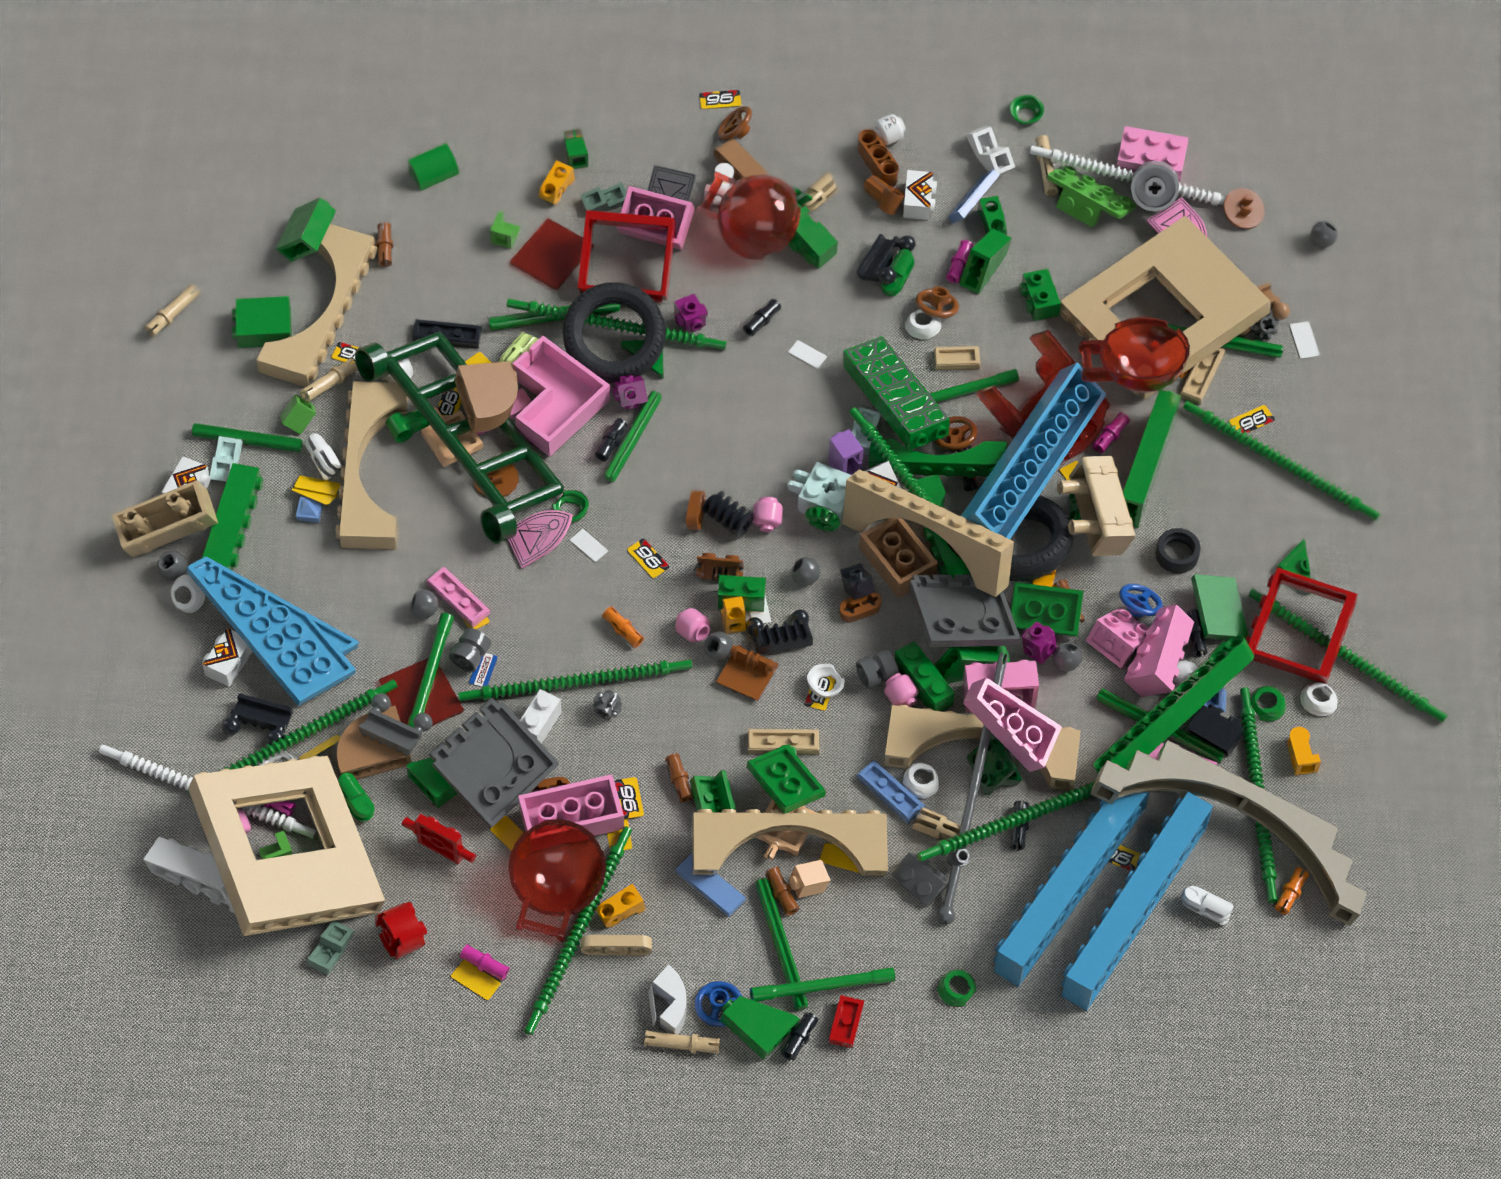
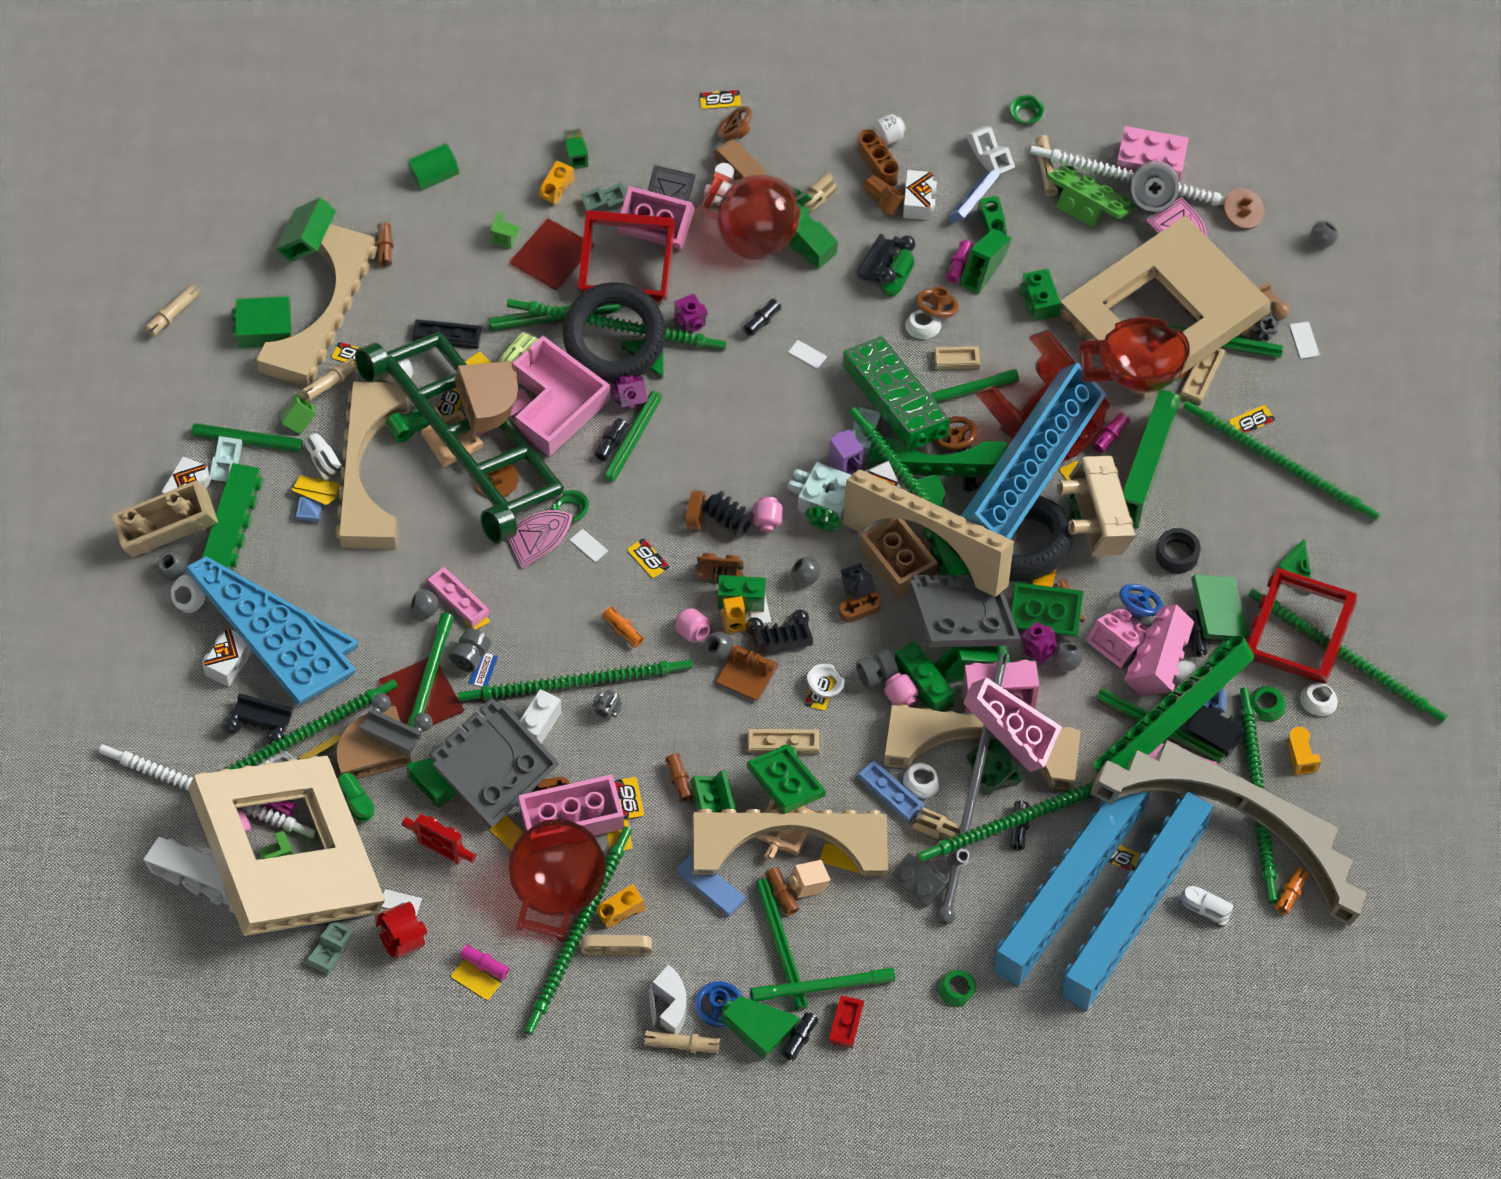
none -> white sticker [382,889,422,915]

